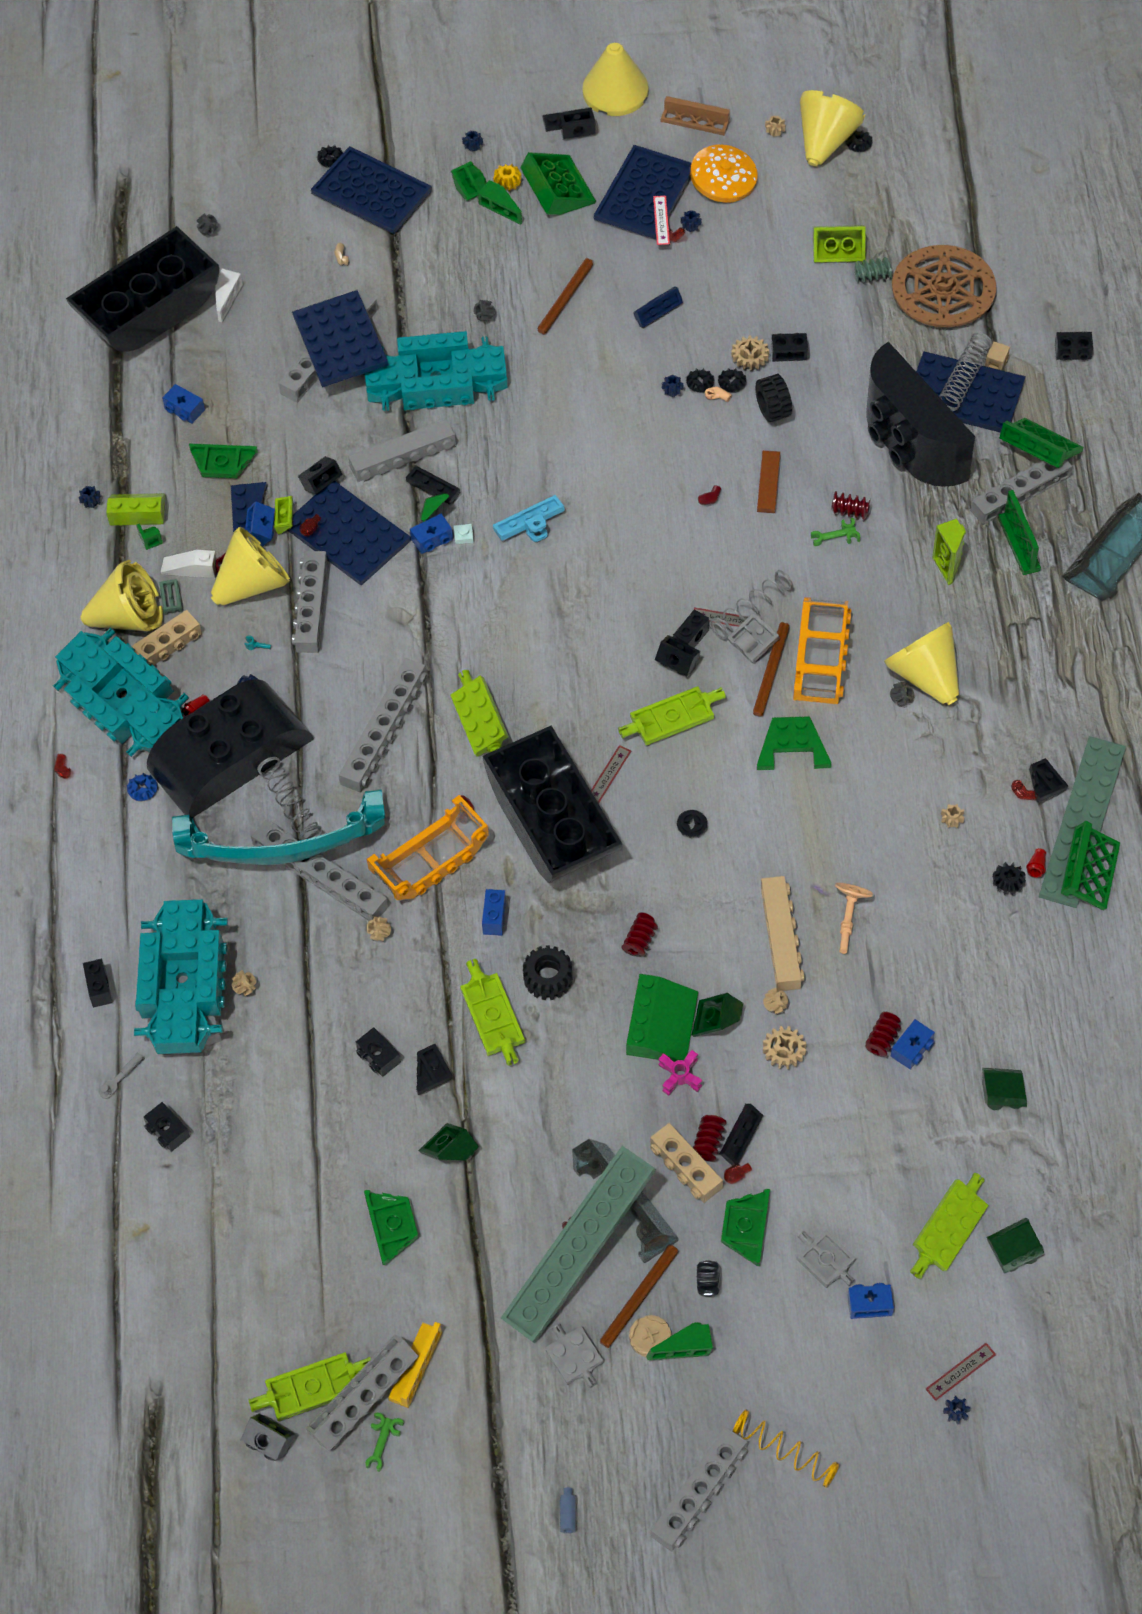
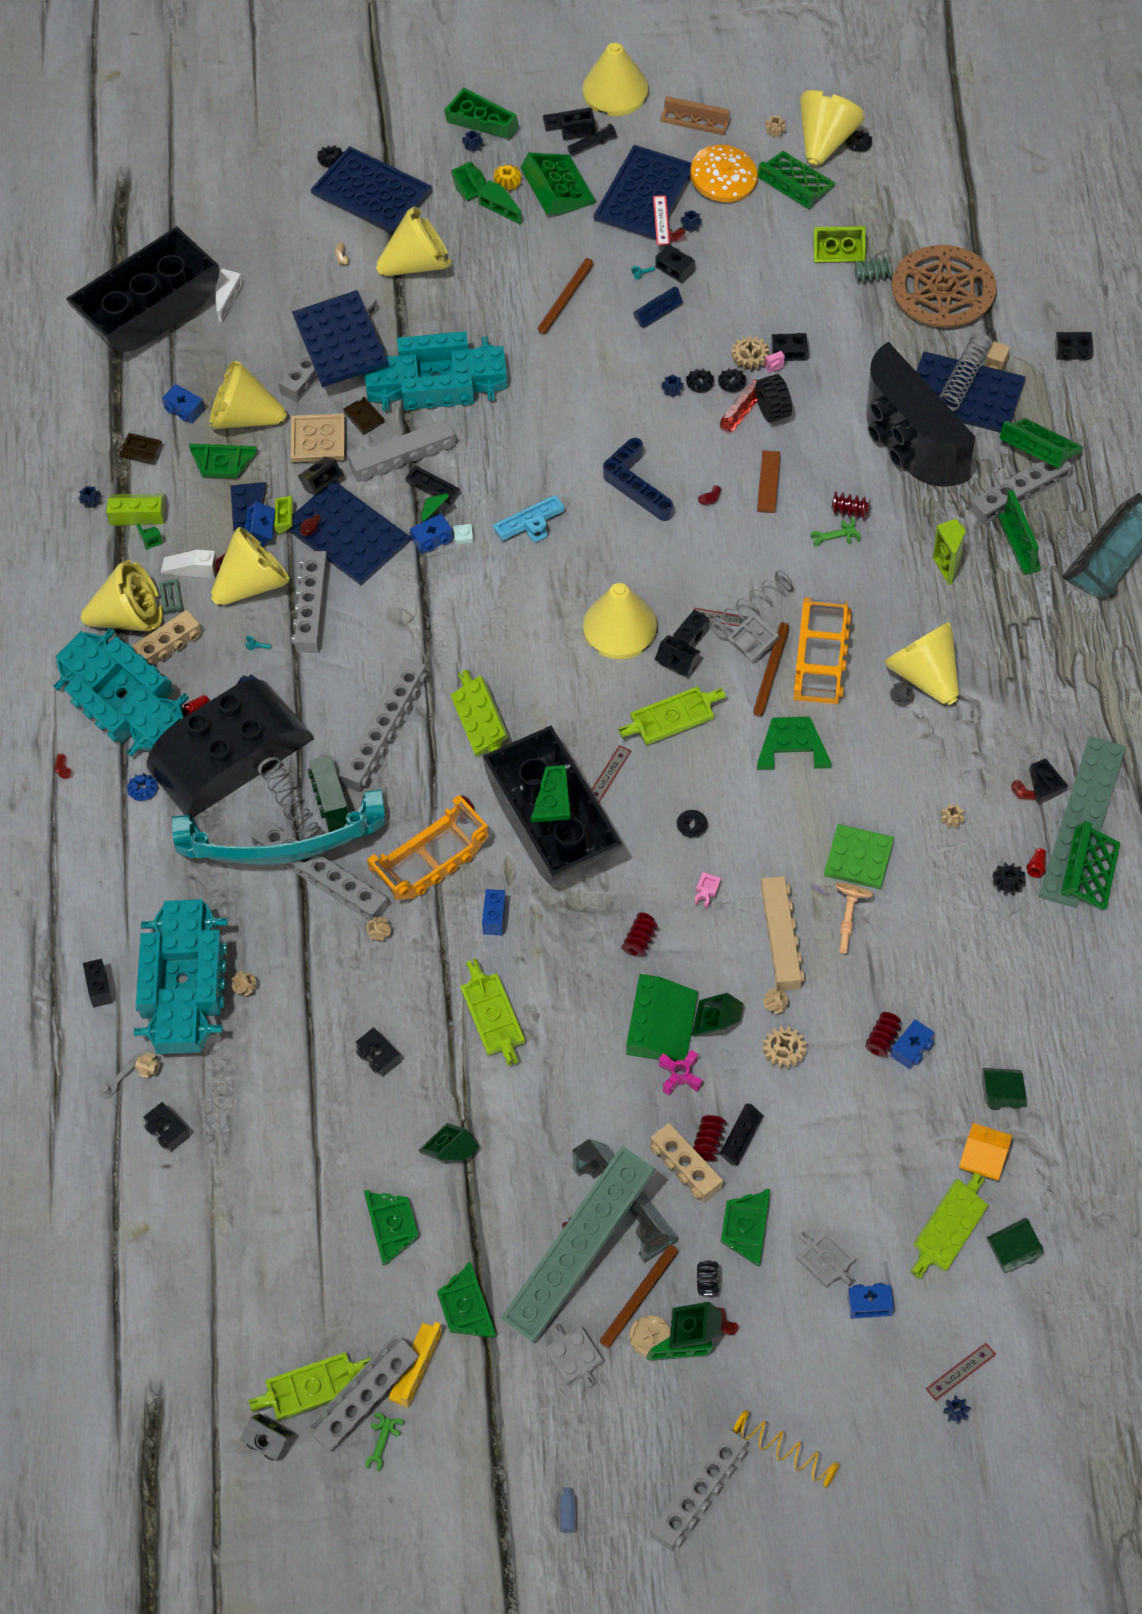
dark grey gear [196,213,218,235] -> none
black wing [416,1044,453,1095] -> none
dark grey gear [474,300,495,321] -> none
black tyre [523,945,573,1000] -> none
light nougat arm [705,387,732,402] -> none
clear red cylinder [723,1163,752,1184] -> none
none -> dark brown plate [119,433,163,465]
none -> tan gear [135,1052,160,1078]
none -> light yellow cone [209,360,286,429]
none -> tan plate [291,413,345,463]
none -> wedge [307,755,349,832]
none -> dark brown plate [343,397,385,435]
none -> light yellow cone [376,206,452,277]
none -> green wing [437,1262,496,1338]
none -> green wedge [444,87,519,139]
none -> green wing [531,765,570,823]
none -> black pin [567,123,617,156]
none -> light yellow cone [583,583,657,659]
none -> dark blue beam [603,437,673,521]
none -> teal hand [631,266,655,280]
none -> black brick [655,244,695,284]
none -> dark green slope [669,1302,722,1349]
none -> bright pink plate [695,872,721,908]
none -> clear red arm [718,1308,739,1335]
none -> clear red beam [720,379,757,432]
none -> green fence [757,151,835,210]
none -> bright pink plate [765,351,784,373]
none -> bright green plate [824,824,894,890]
none -> light orange slope [959,1123,1013,1181]

